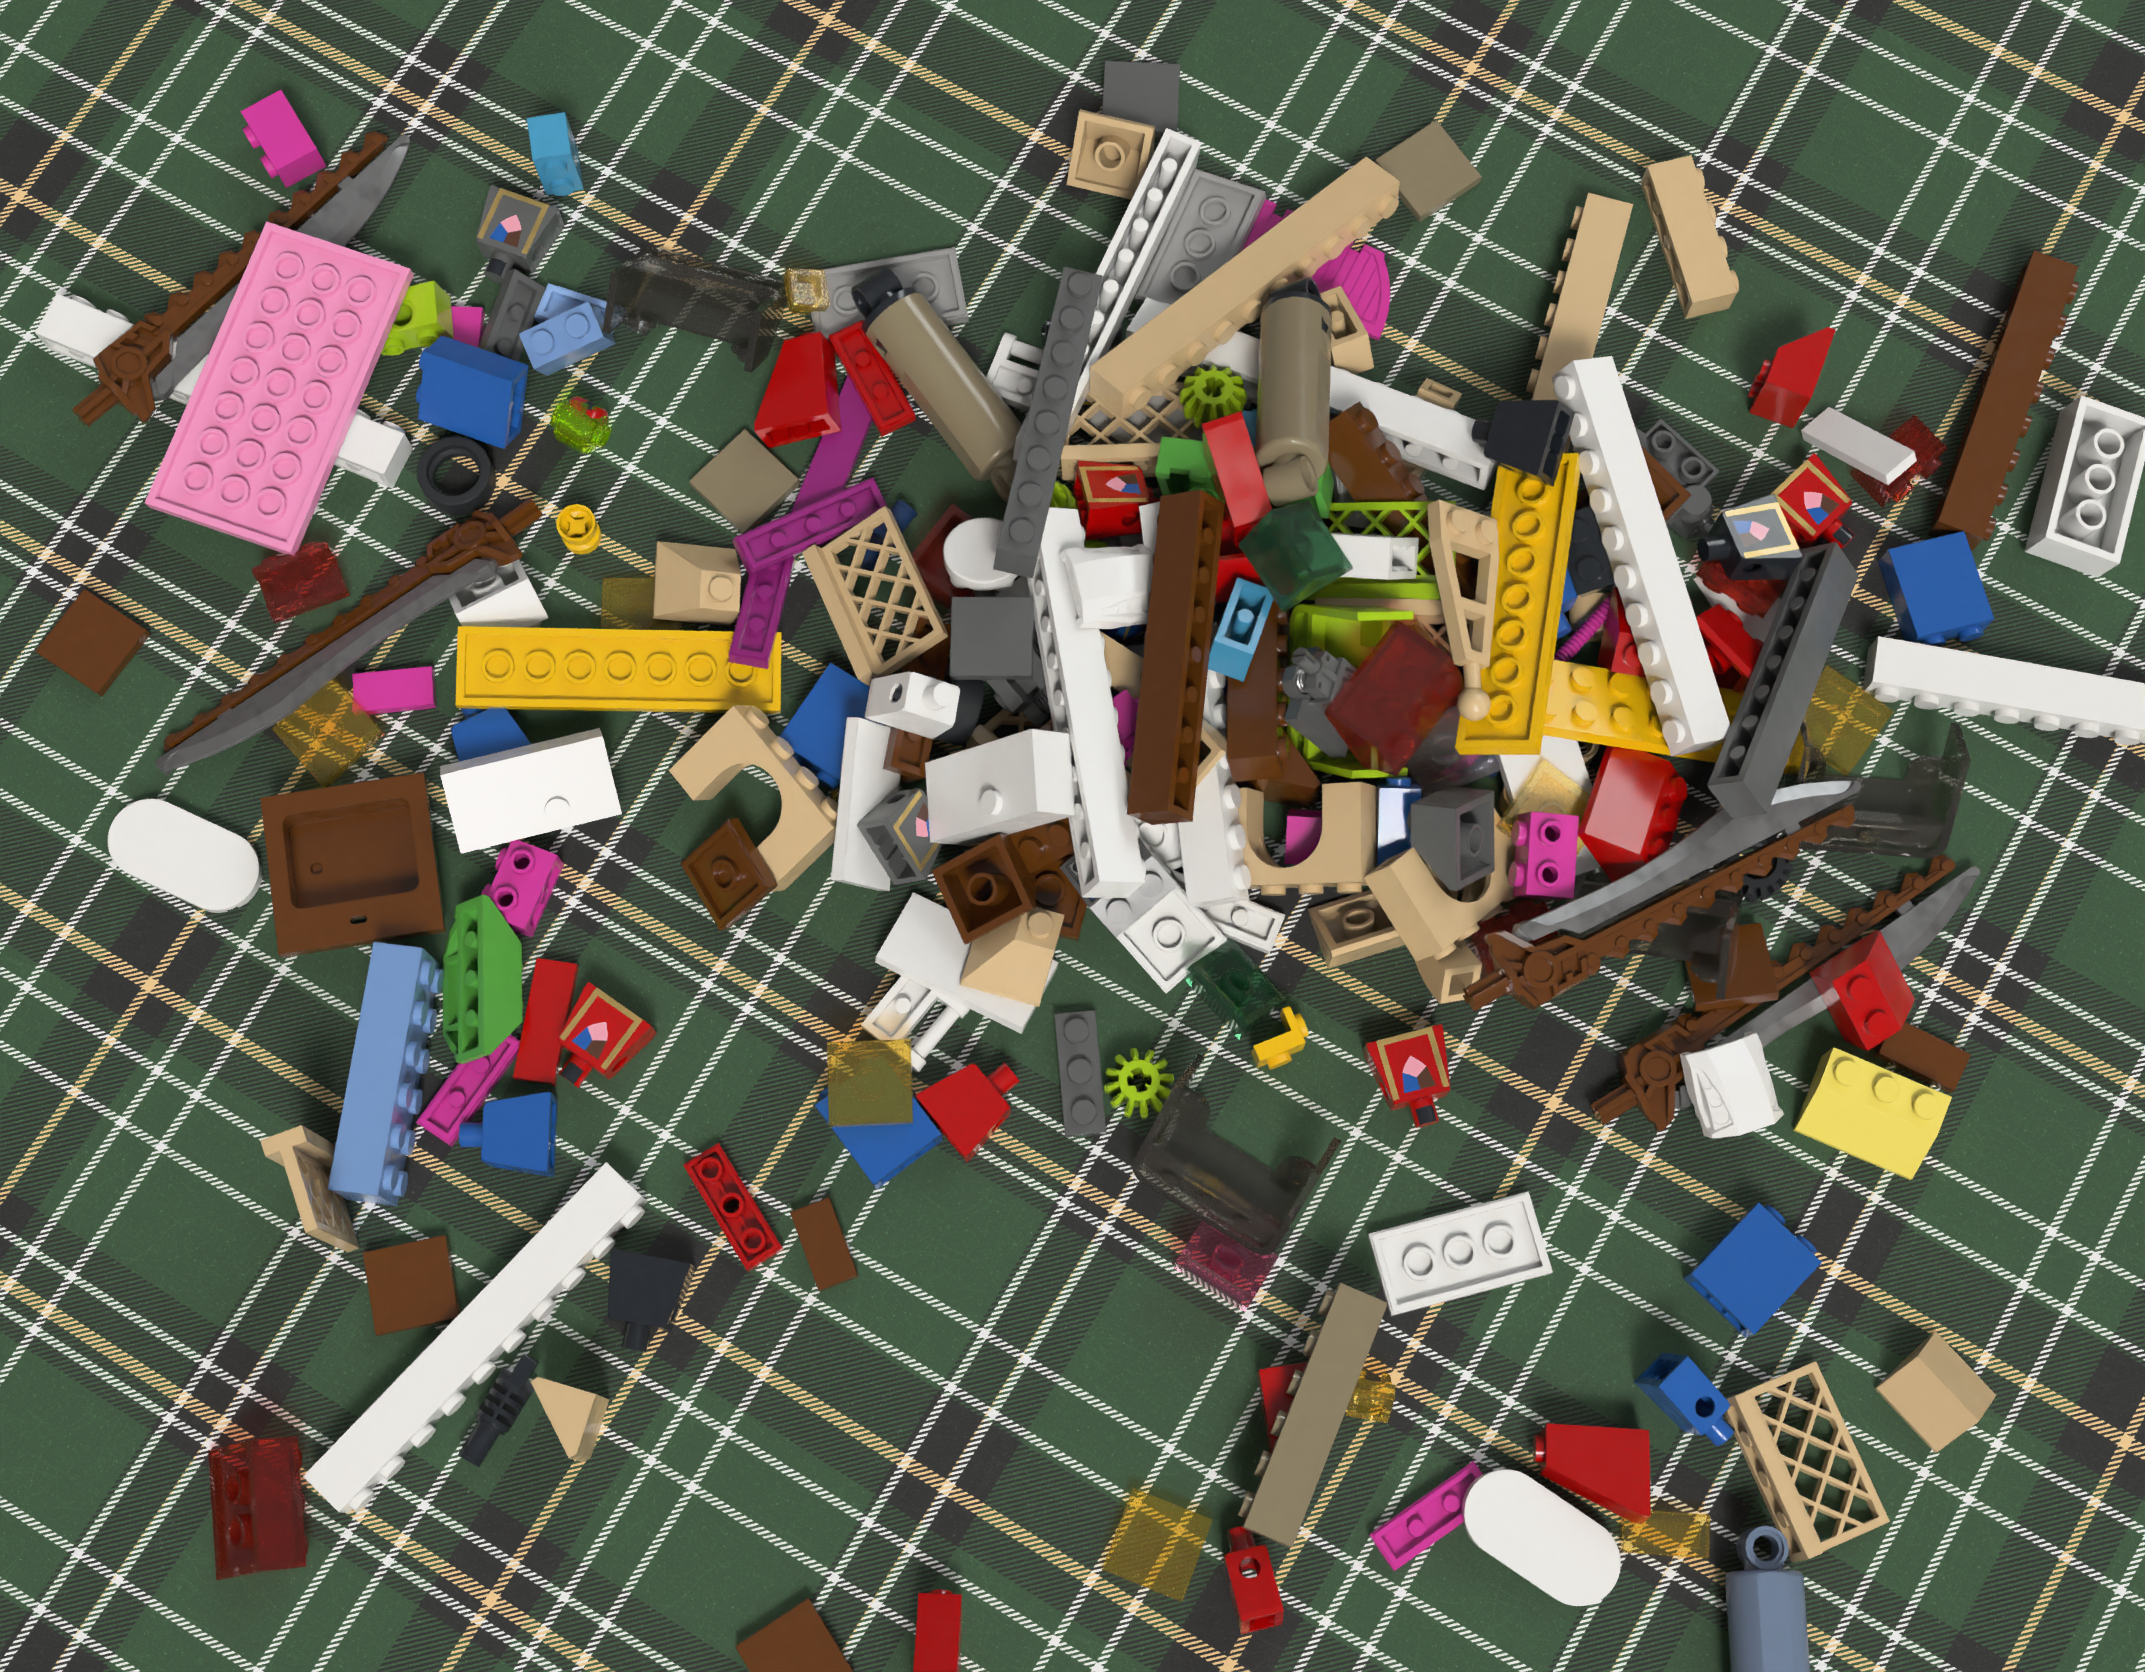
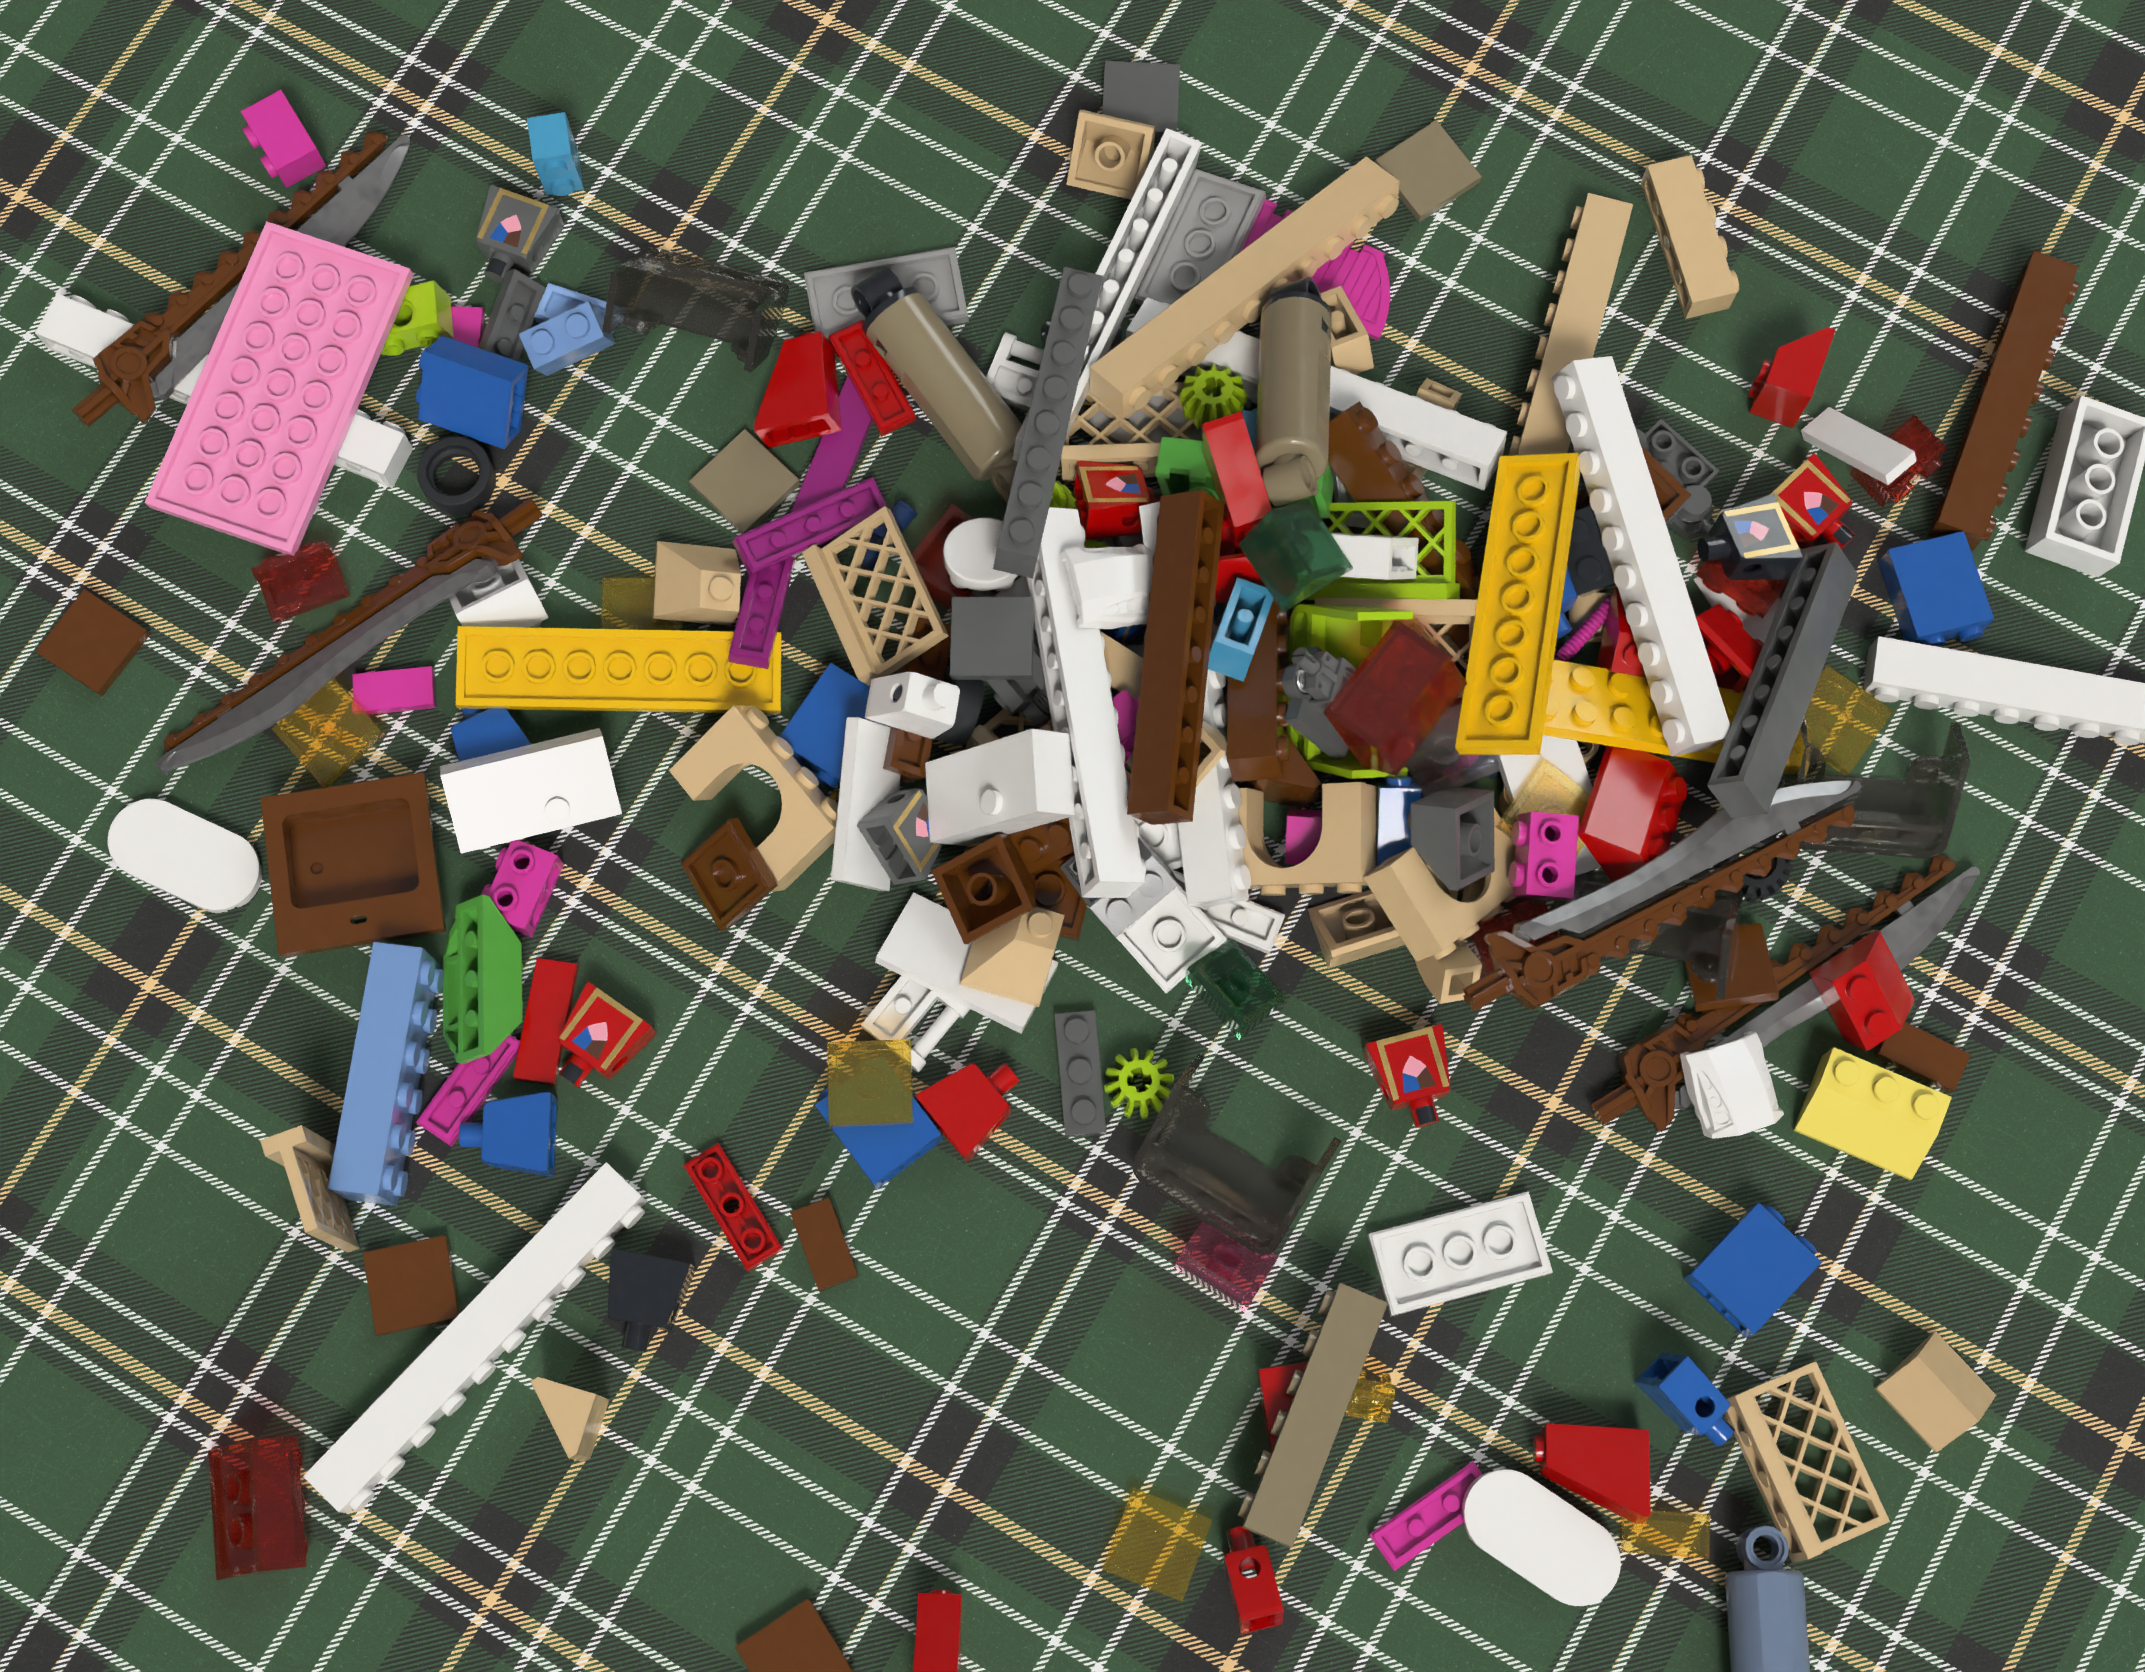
black hinge [458,1354,539,1467] -> none
clear neon green head [550,396,612,454] -> none
yellow wheel [556,504,602,555] -> none
clear yellow tile [783,268,830,315] -> none
yellow bracket [1251,1006,1309,1070] -> none
tan plate [1427,500,1499,721] -> none
black torso [1471,400,1575,487] -> none

